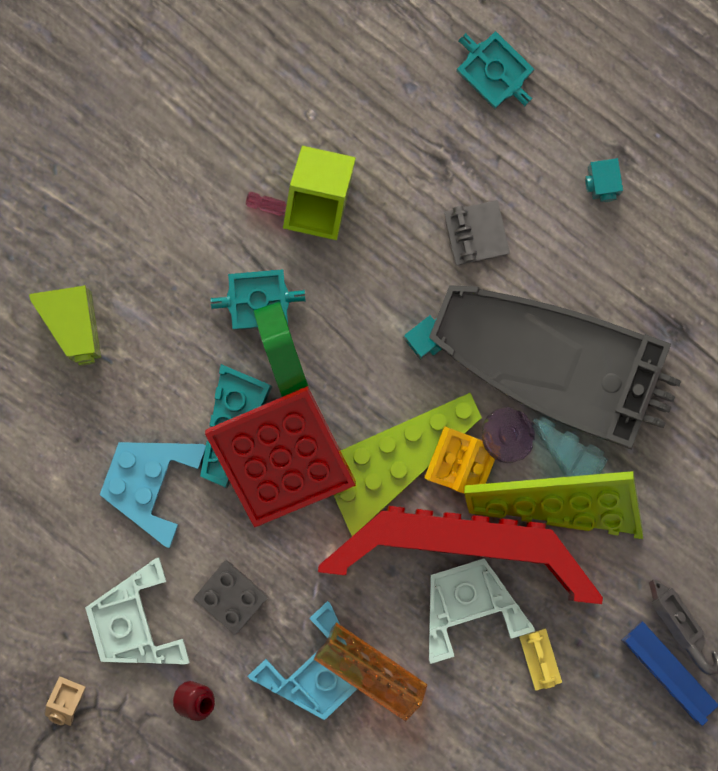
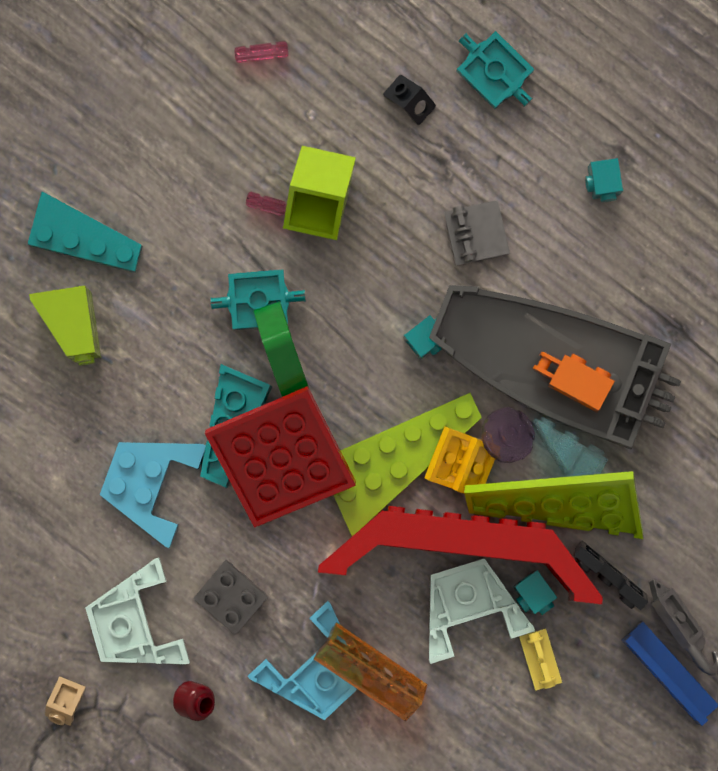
none -> teal wing [28,191,143,273]
none -> clear pink axle [234,41,289,63]
none -> black bracket [383,75,436,125]
none -> teal brick [513,570,557,615]
none -> orange brick [532,352,615,413]
none -> black plate [574,540,648,610]

